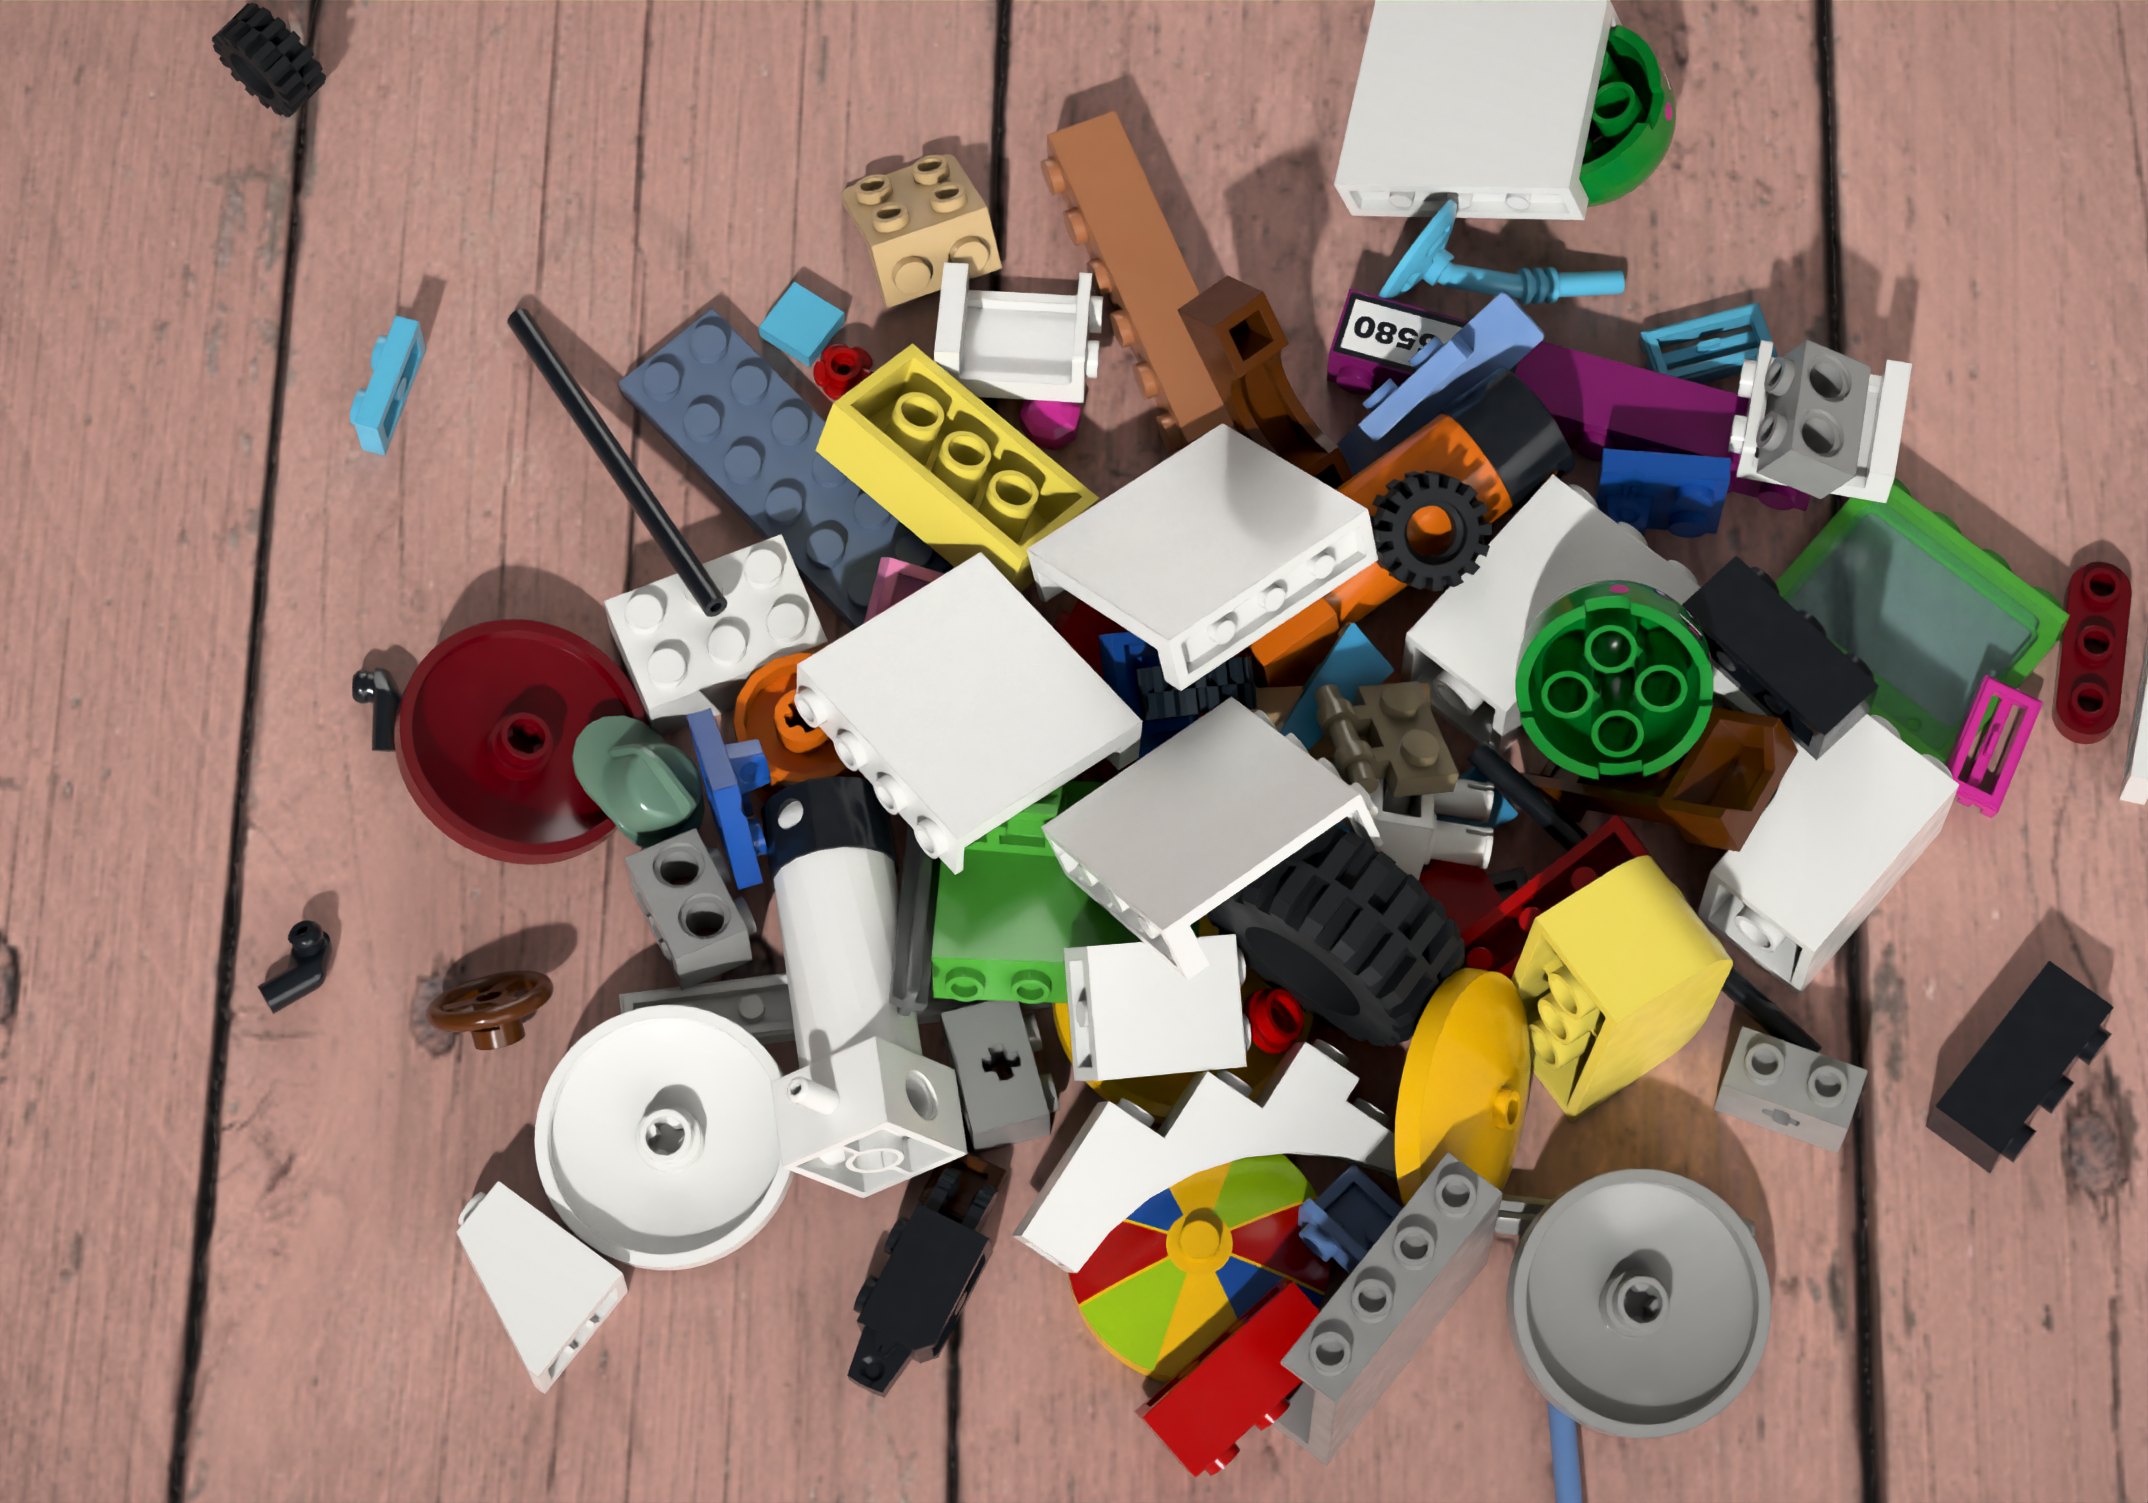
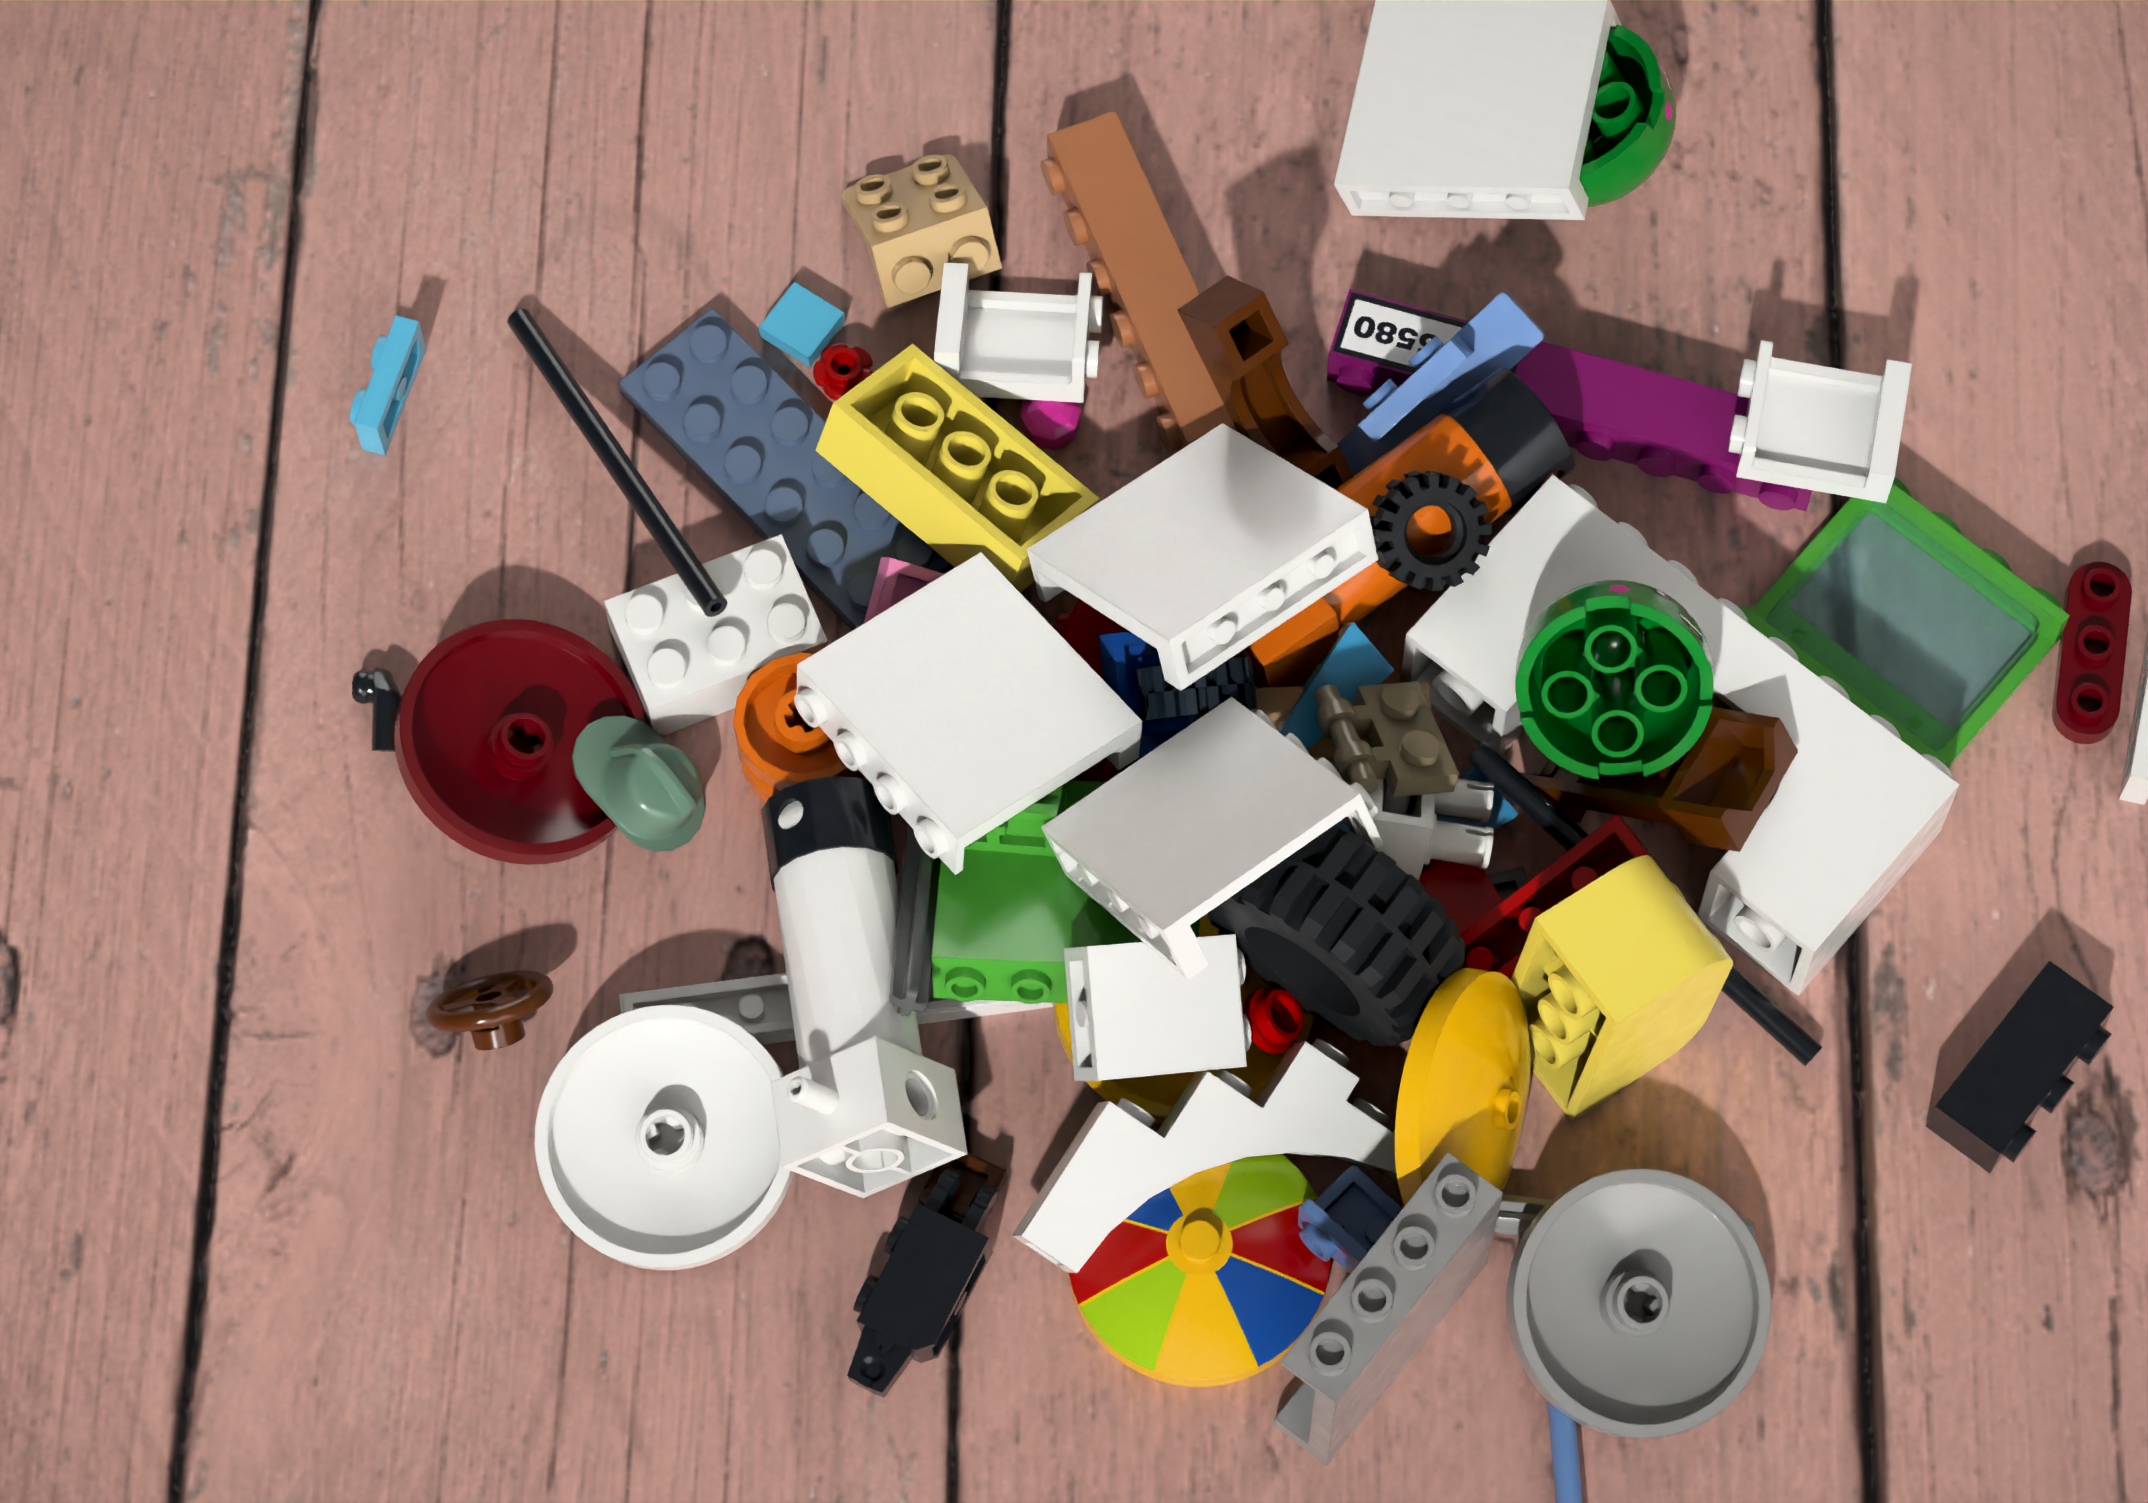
black tyre [212,3,326,117] -> none
black arm [257,920,332,1014] -> none
white slope [456,1181,628,1394] -> none
light grey brick [624,828,757,991] -> none
blue hinge [686,708,771,890] -> none
light grey brick [940,1000,1060,1154] -> none
red brick [1134,1277,1320,1478] -> none
medium azure dish [1377,199,1625,305] -> none
blue hinge [1593,448,1731,538] -> none
medium azure tile [1639,302,1778,384] -> none
black brick [1682,556,1879,761] -> none
light grey brick [1713,1026,1868,1154] -> none
light grey brick [1756,339,1871,499] -> none
dark pink tile [1945,675,2043,818] -> none

